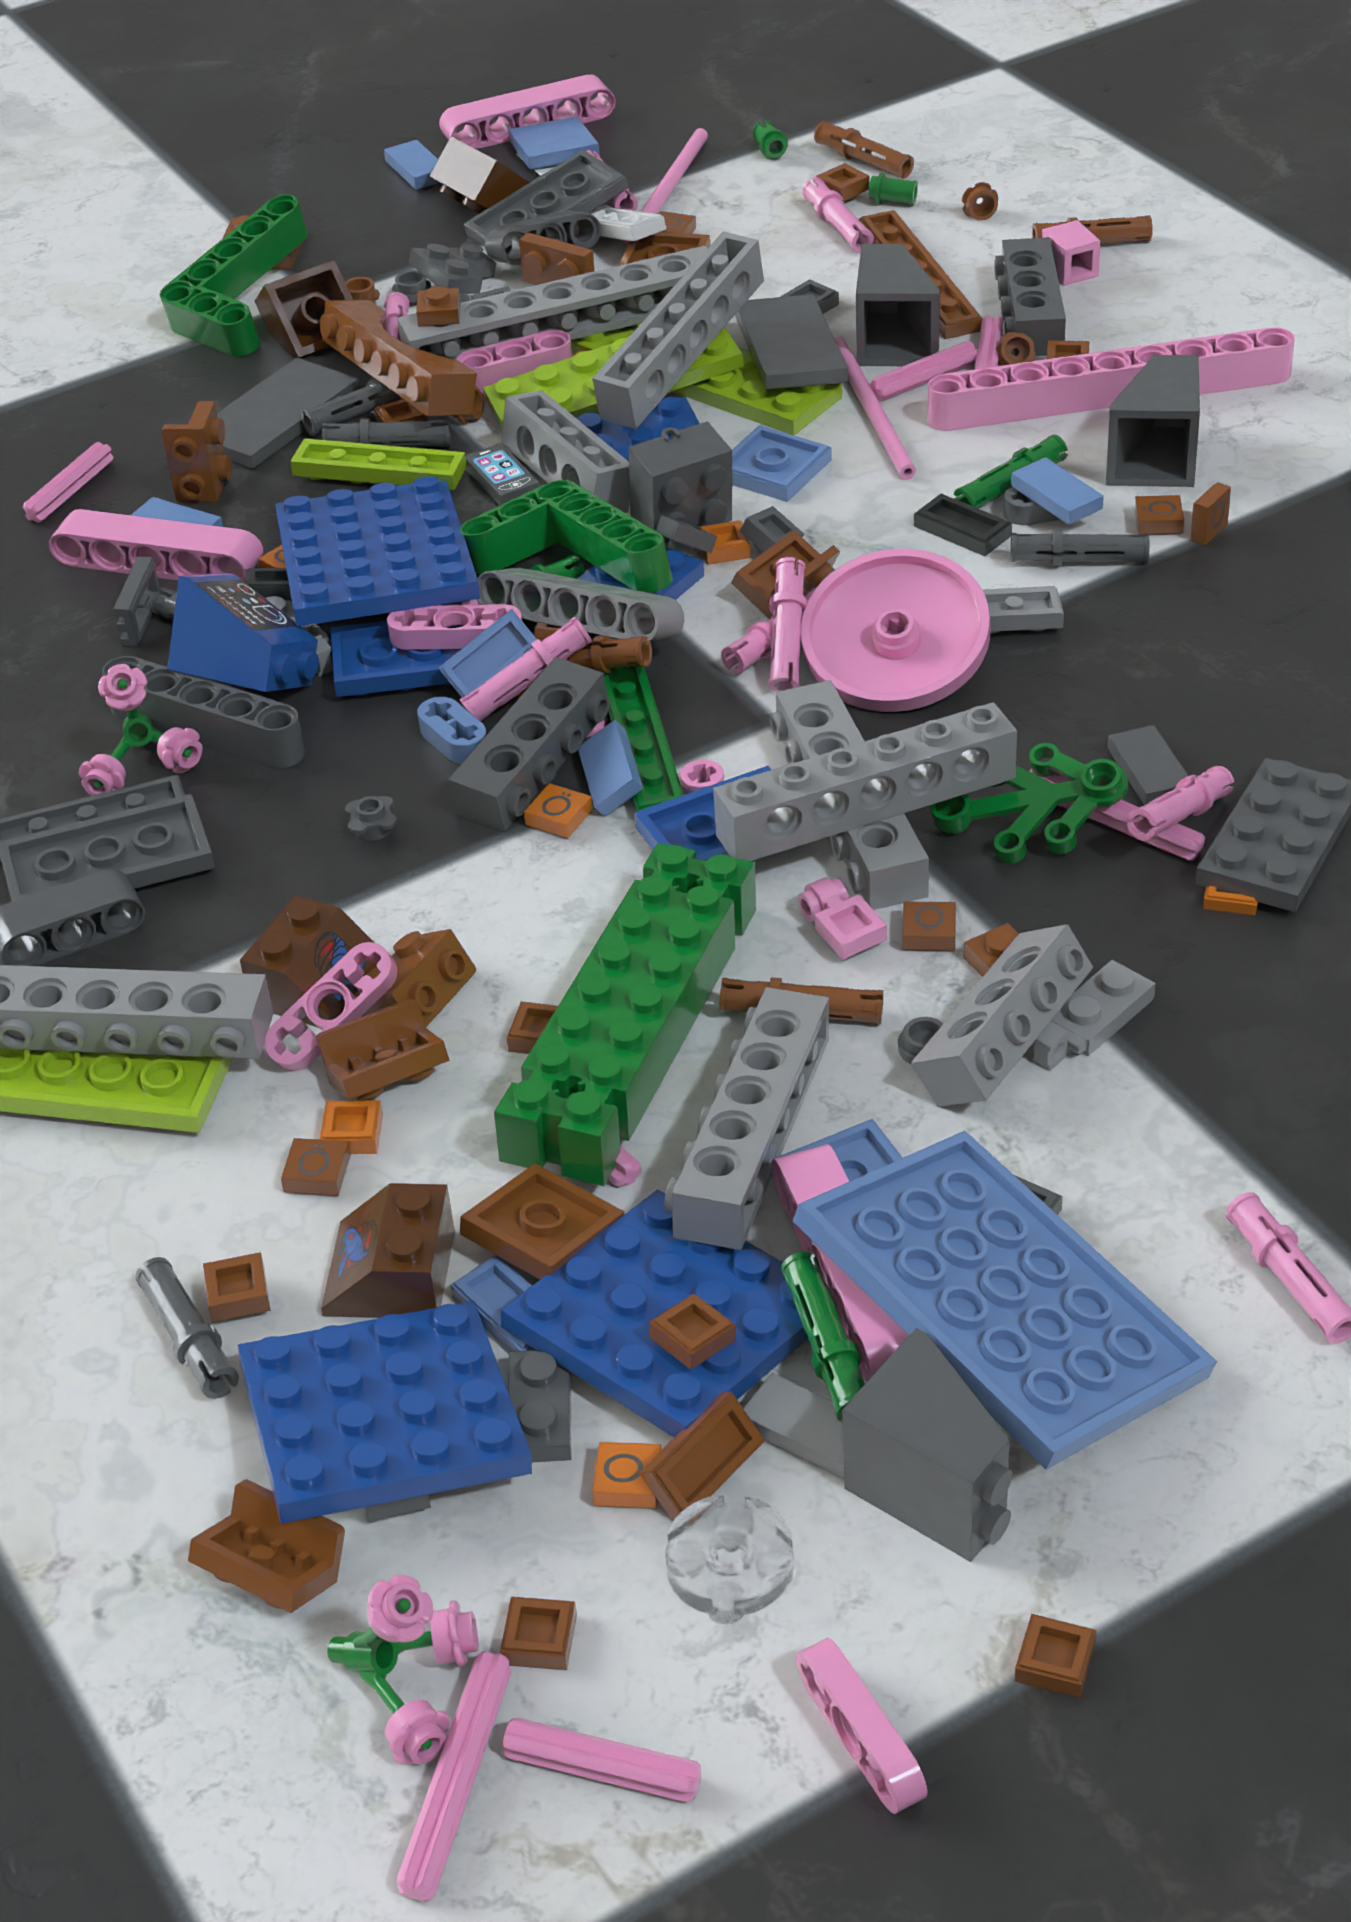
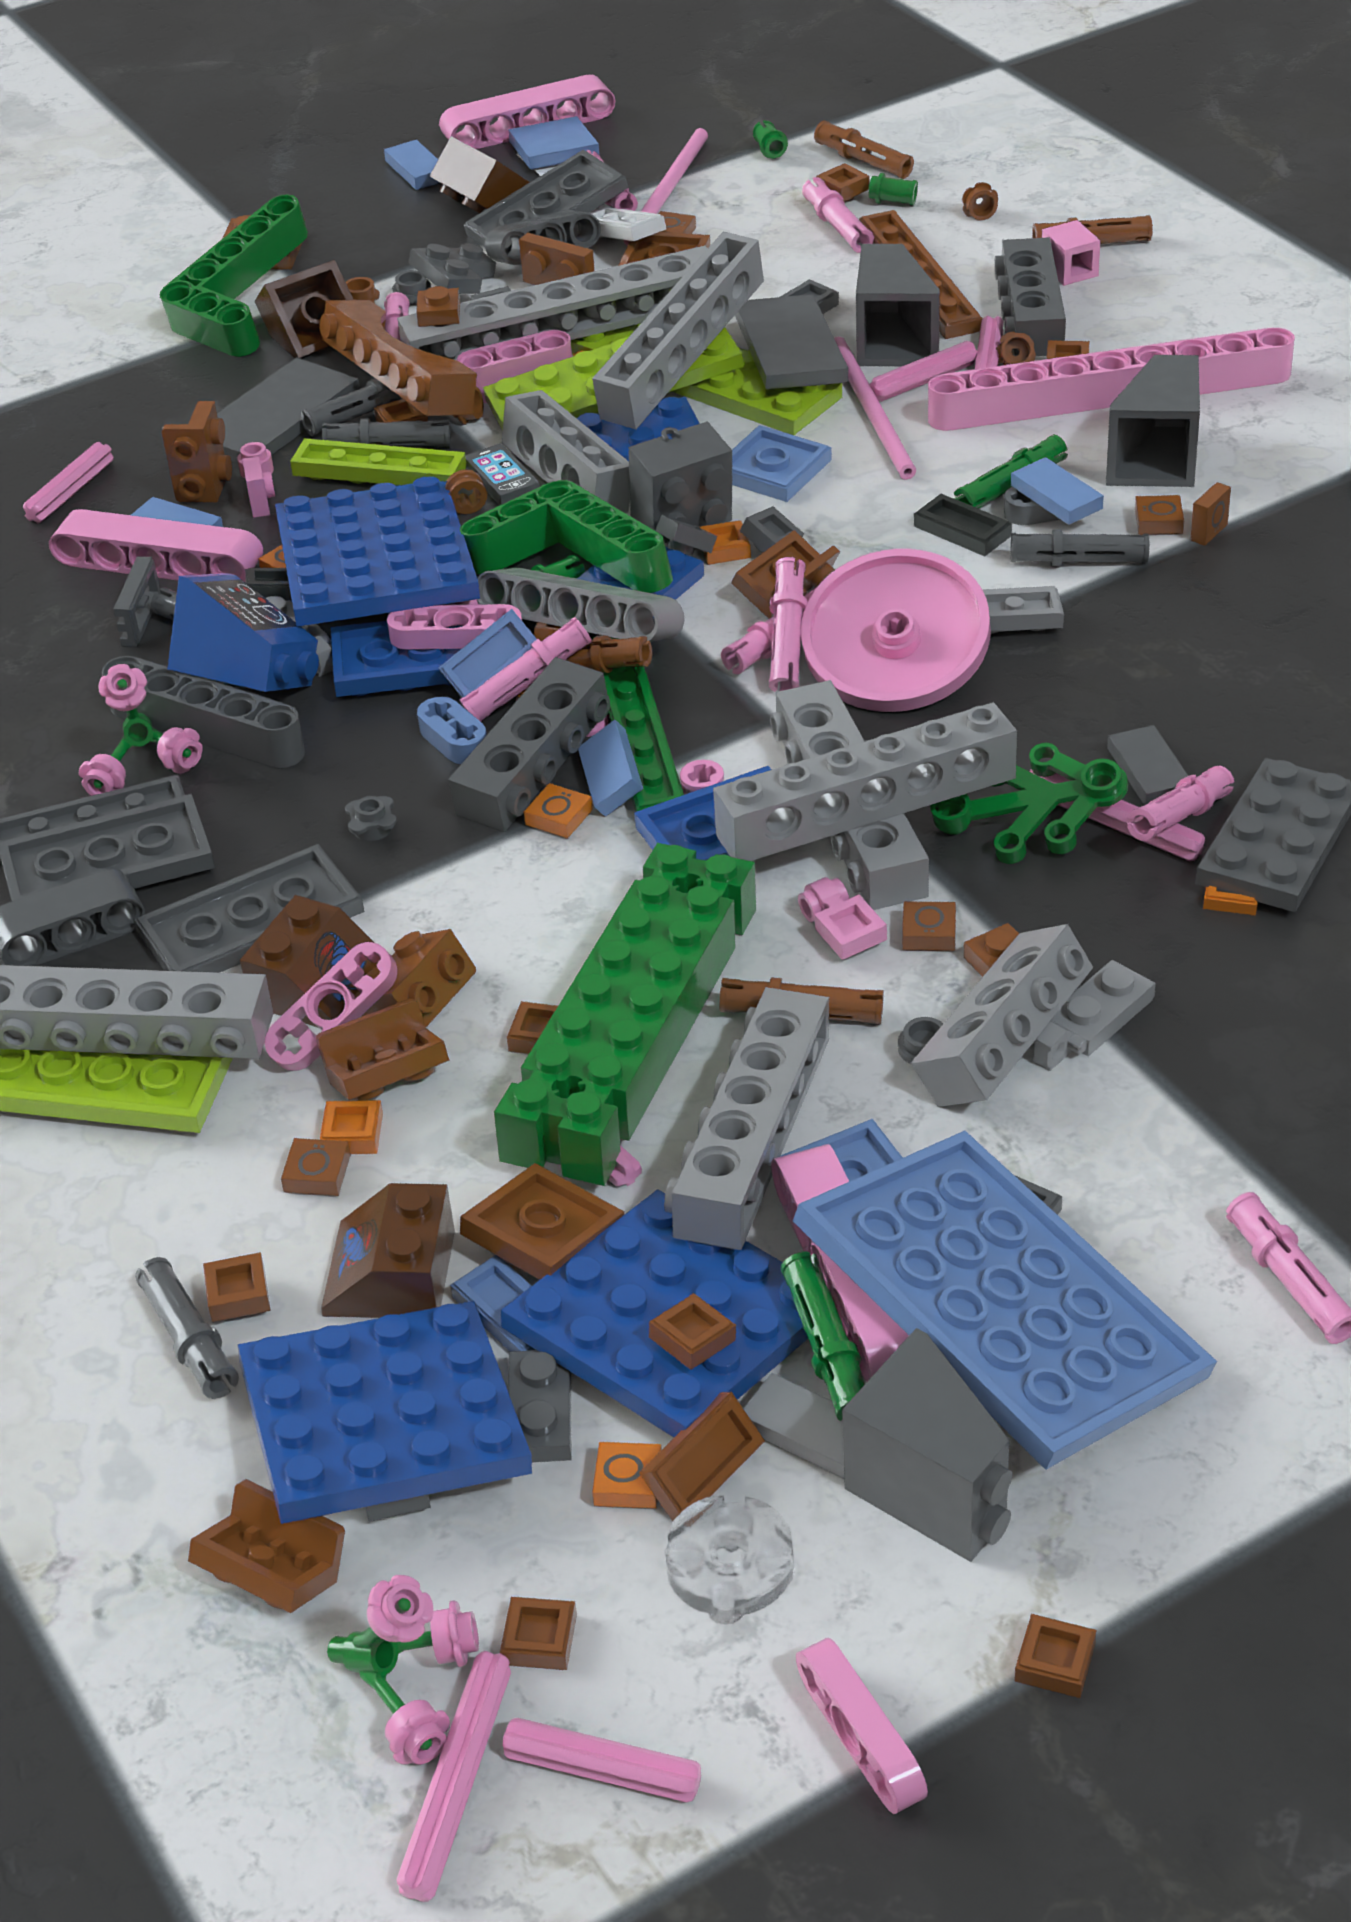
none -> dark grey tile [134,844,365,973]
none -> bright pink plate [237,442,275,518]
none -> dark orange bush [445,469,487,514]

